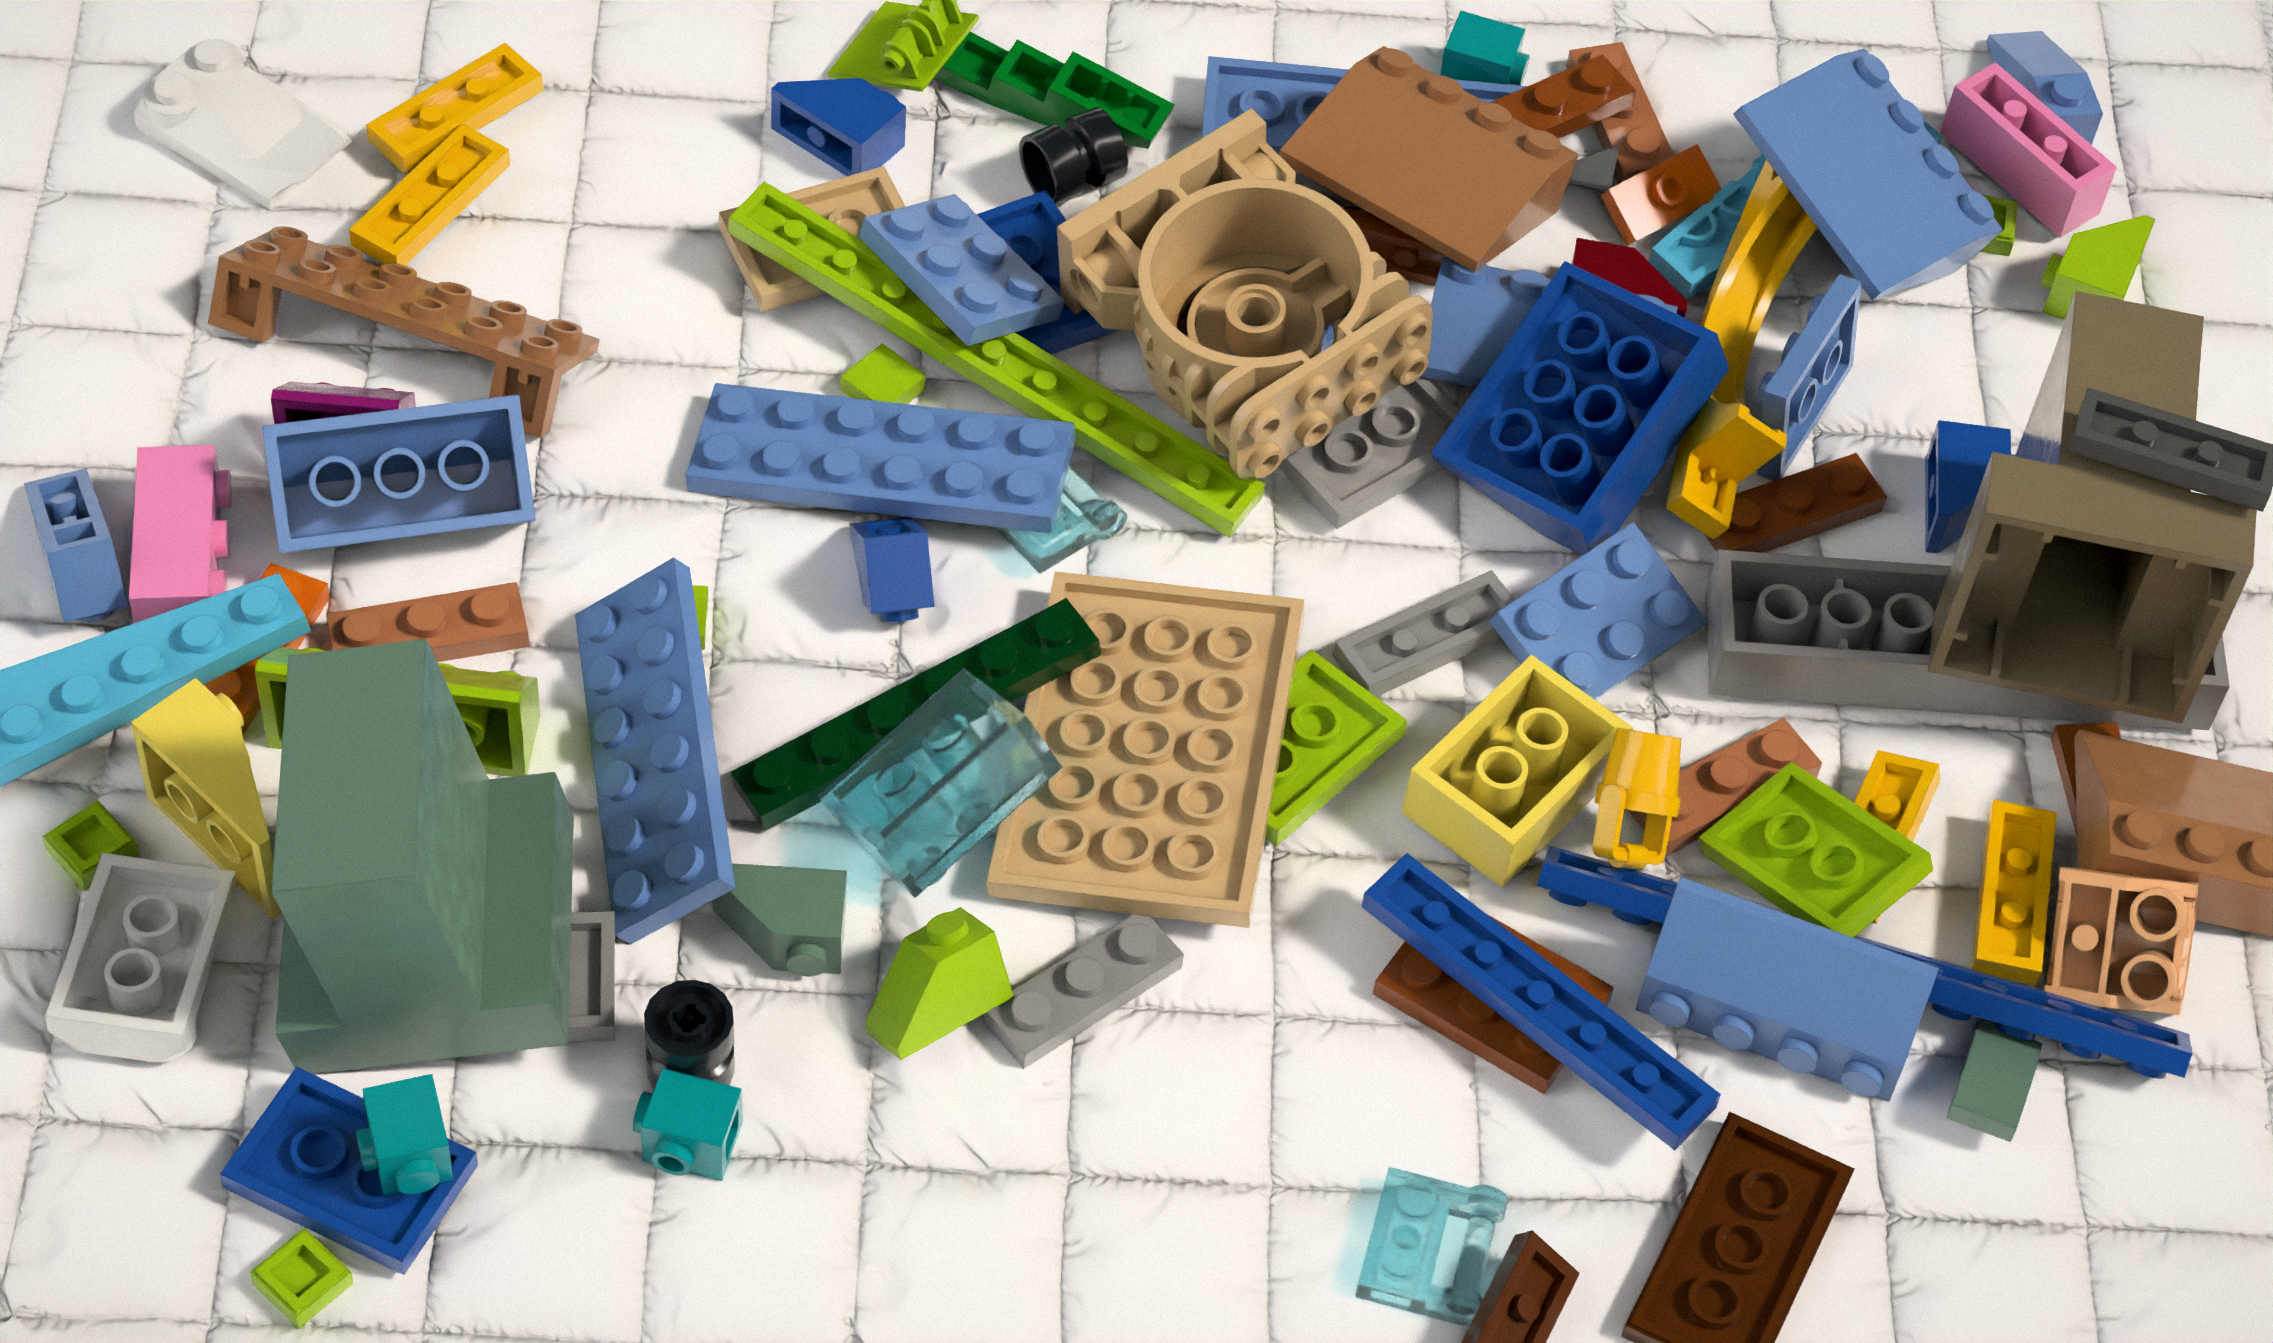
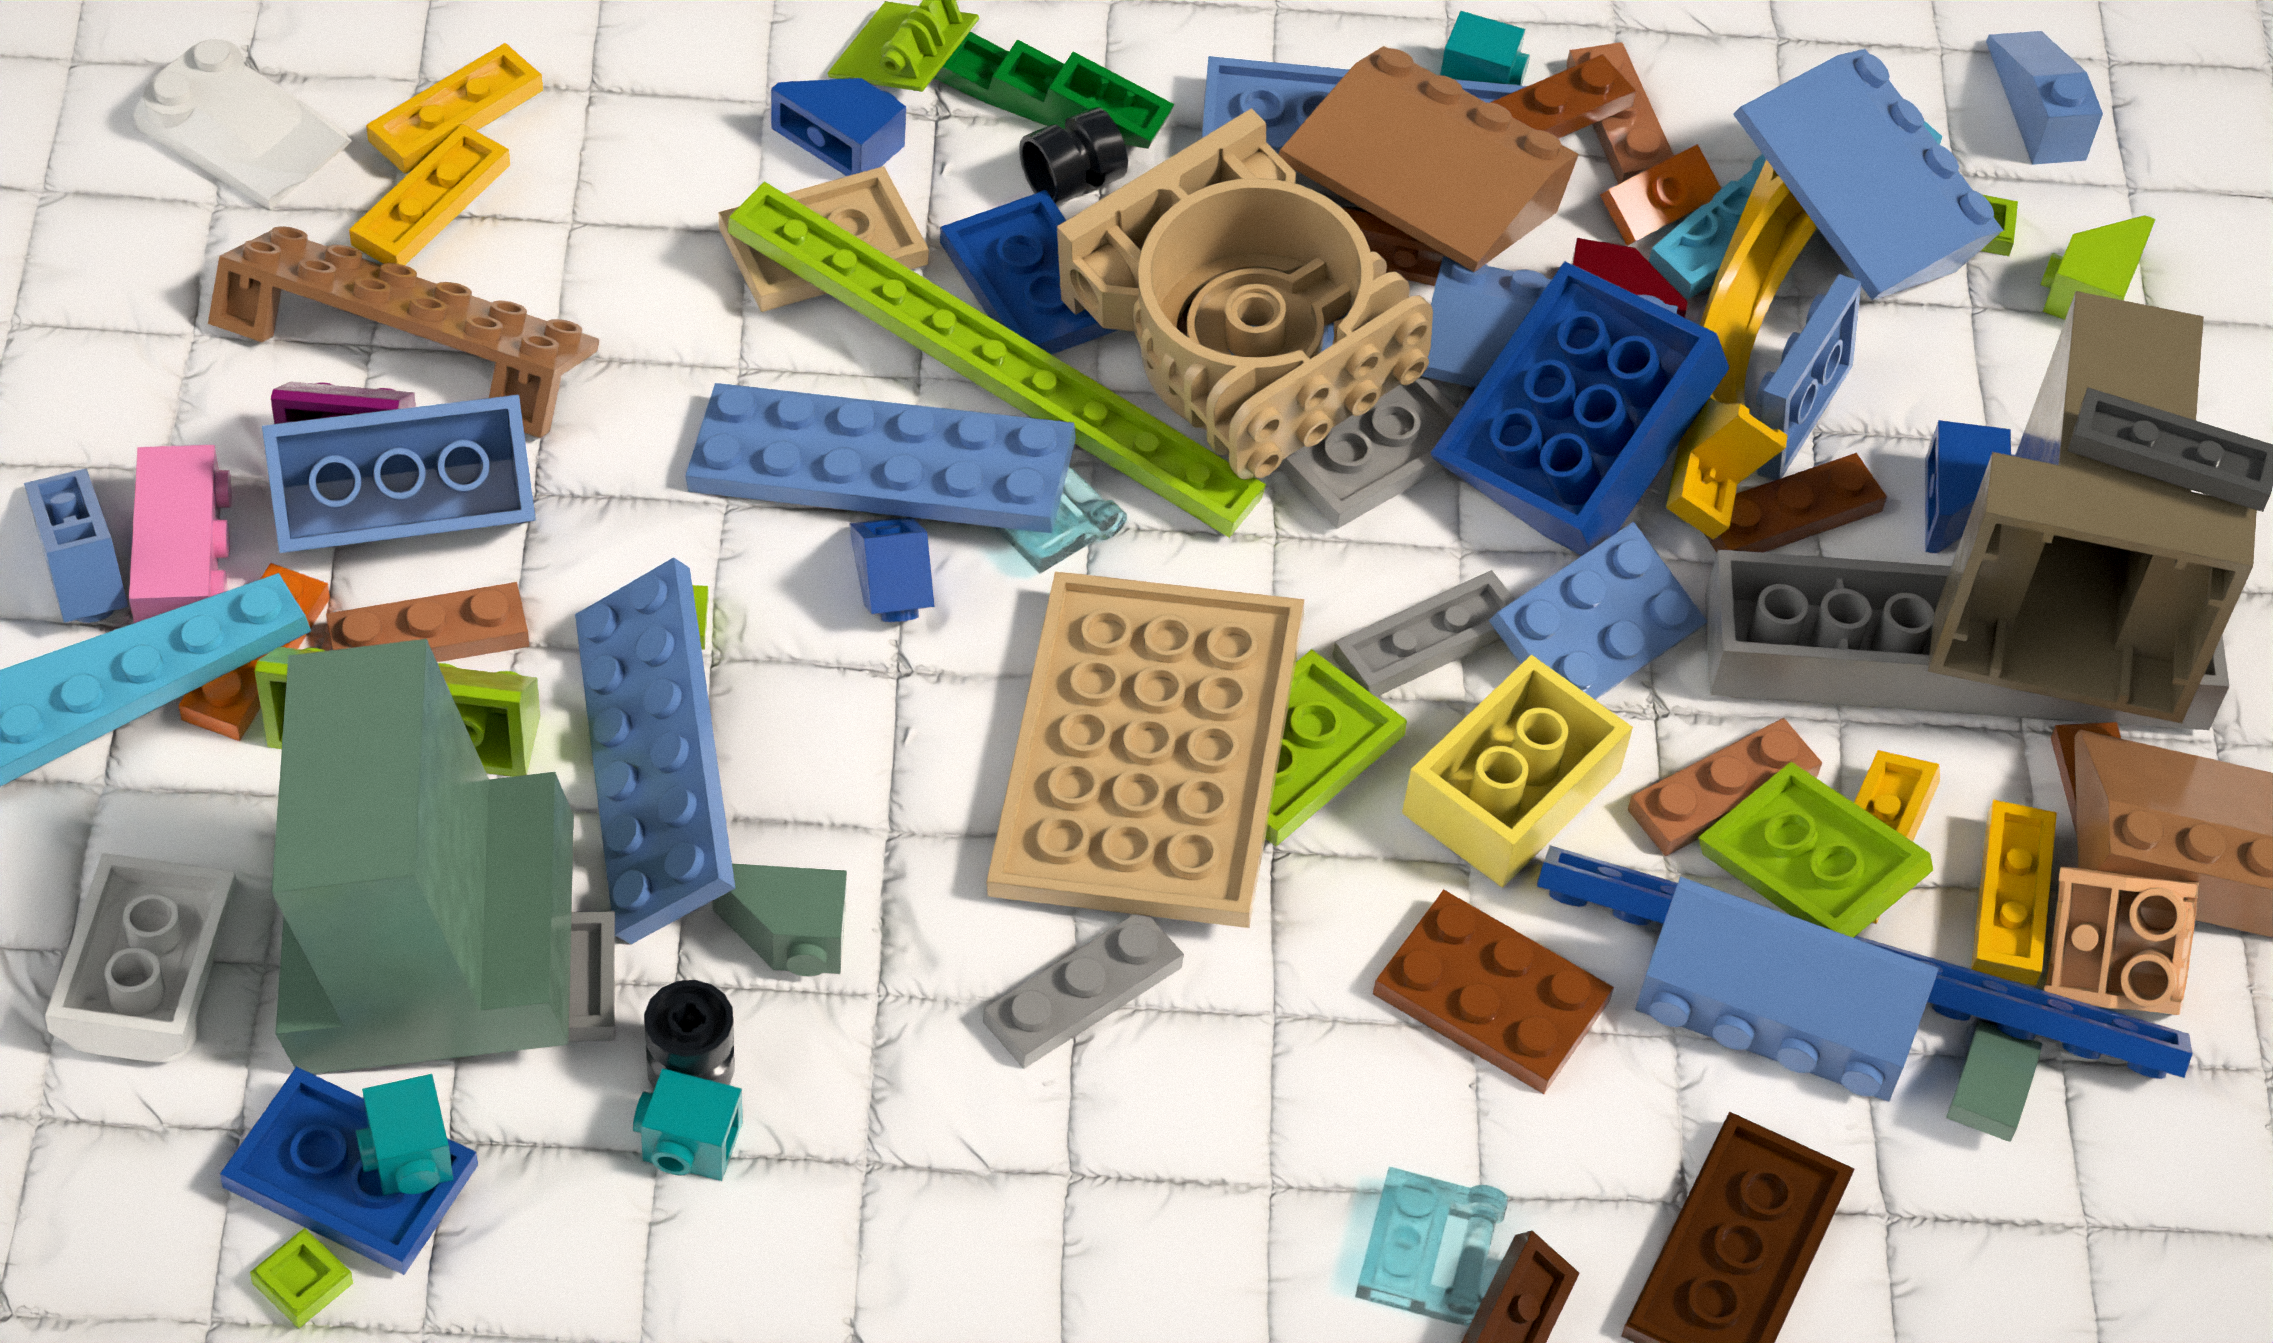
lime tile [42,800,140,891] -> none
light yellow slope [131,678,282,920] -> none
dark green plate [730,598,1101,831] -> none
clear light blue slope [817,668,1063,898] -> none
lime tile [840,343,927,404] -> none
medium blue plate [858,194,1065,346] -> none
lime slope [864,907,1014,1060] -> none
blue plate [1361,853,1721,1151] -> none
dark grey slope [1568,145,1619,191] -> none
yellow piece [1592,727,1681,870] -> none
bright pink brick [1940,62,2117,238] -> none

